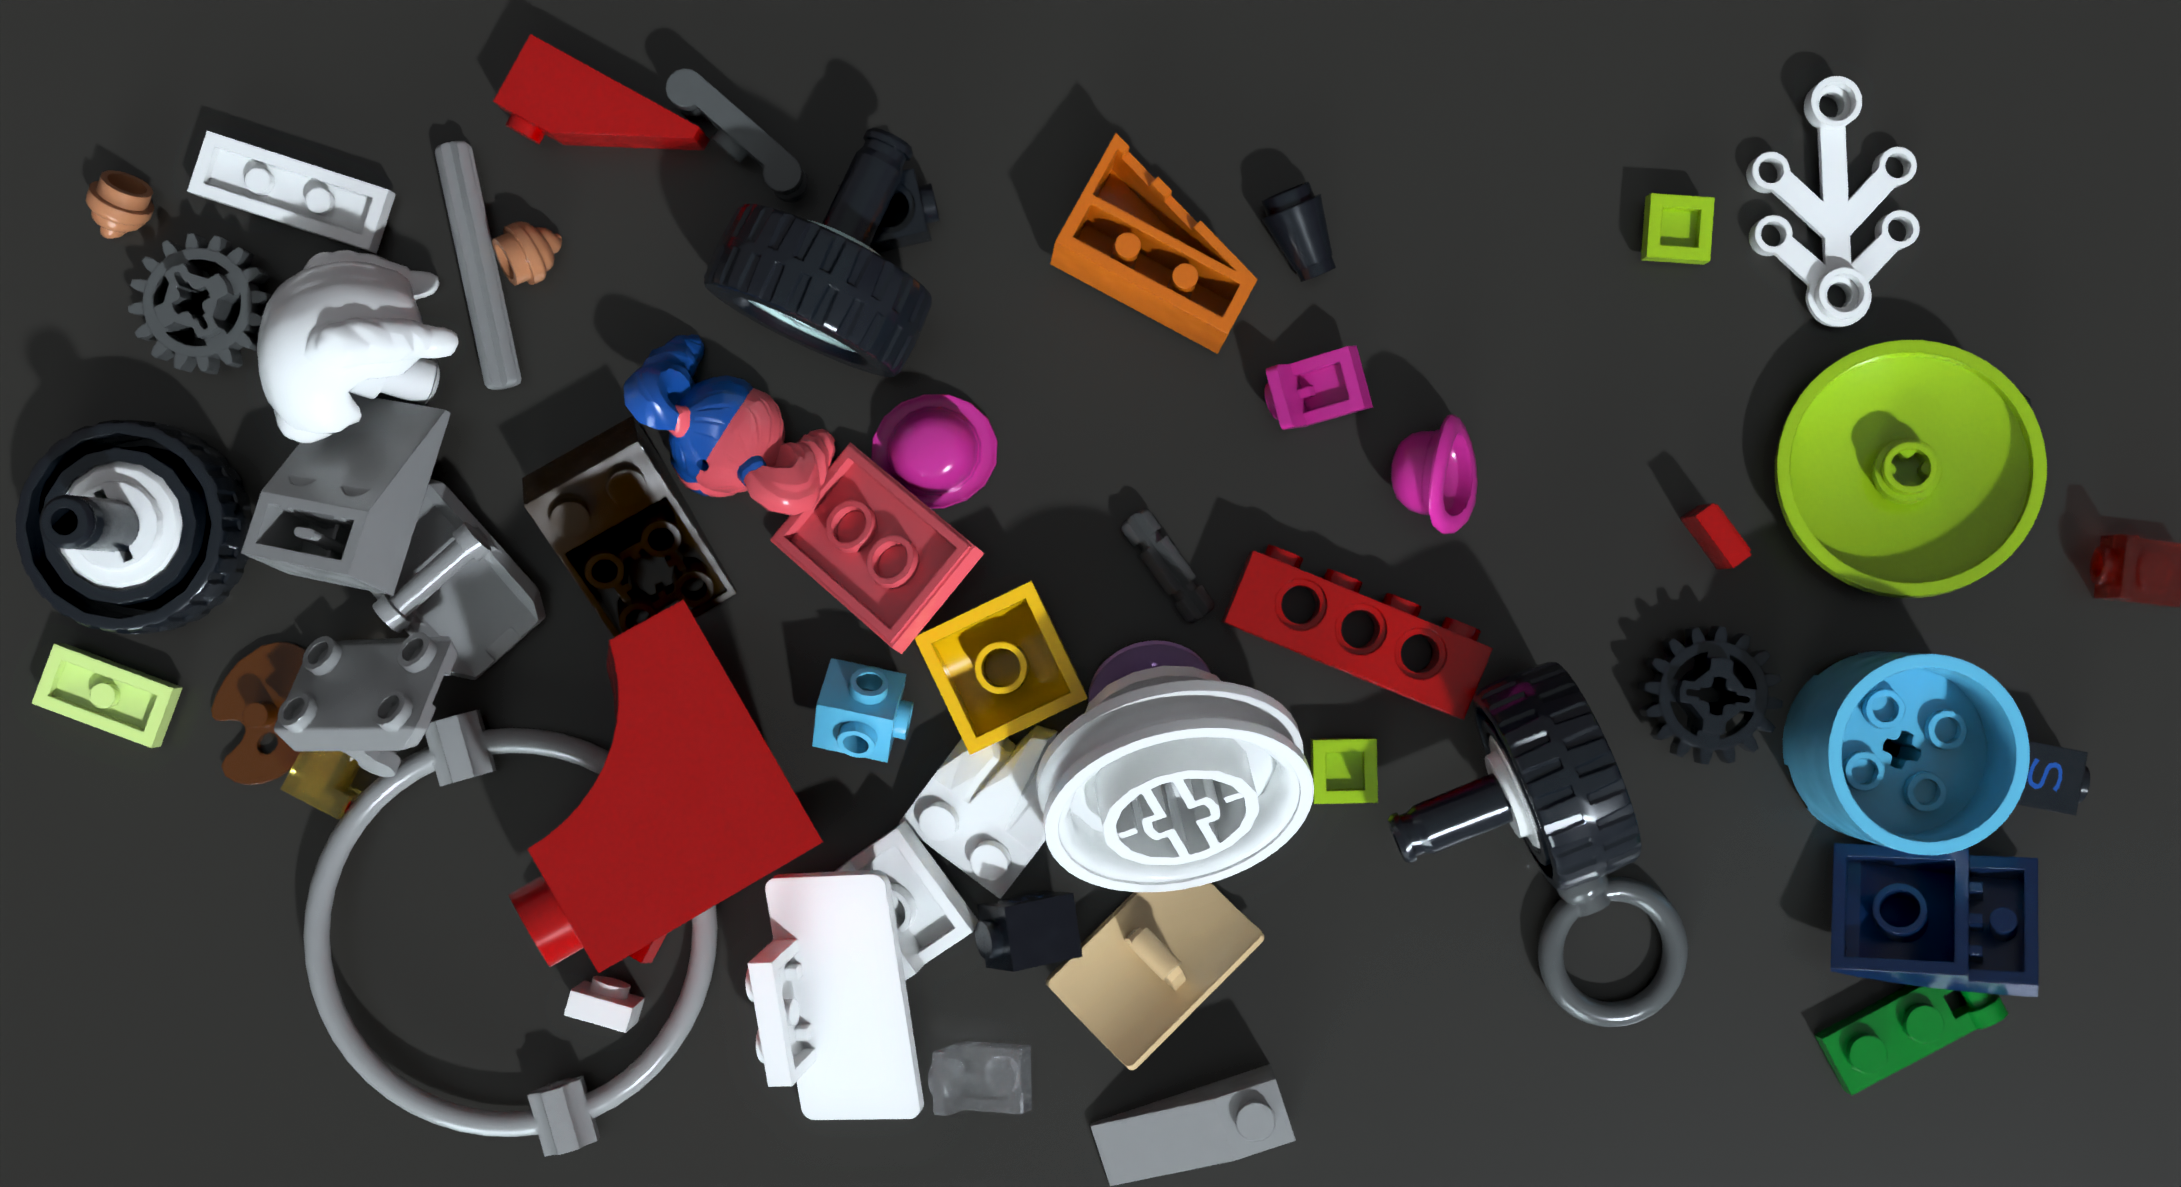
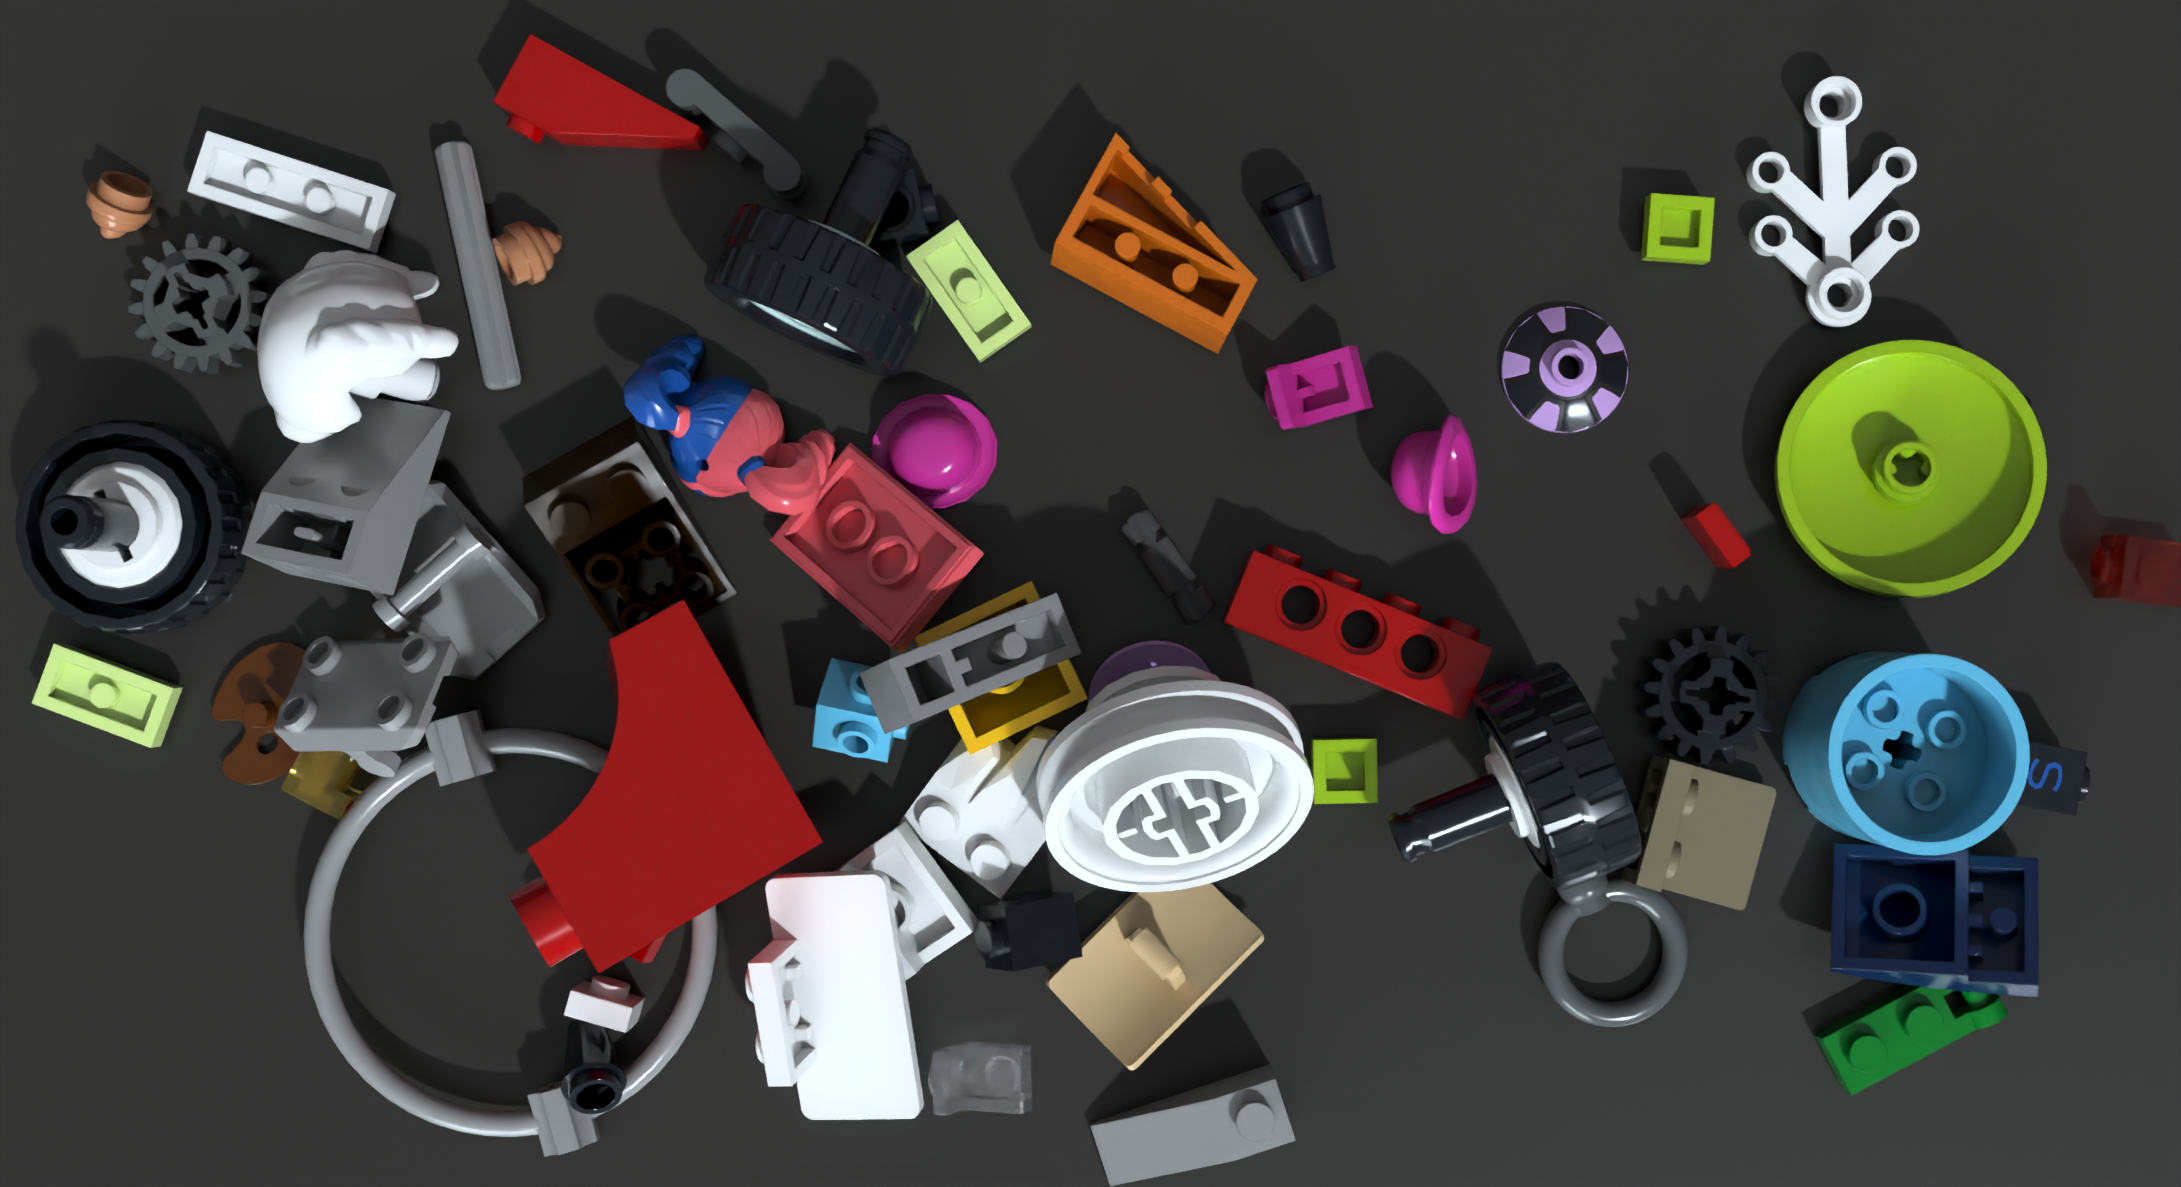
none -> black cone [561,1019,627,1114]
none -> light grey slope [859,593,1081,735]
none -> yellowish green plate [906,220,1032,363]
none -> dish [1501,307,1628,433]
none -> dark tan bracket [1619,754,1777,910]

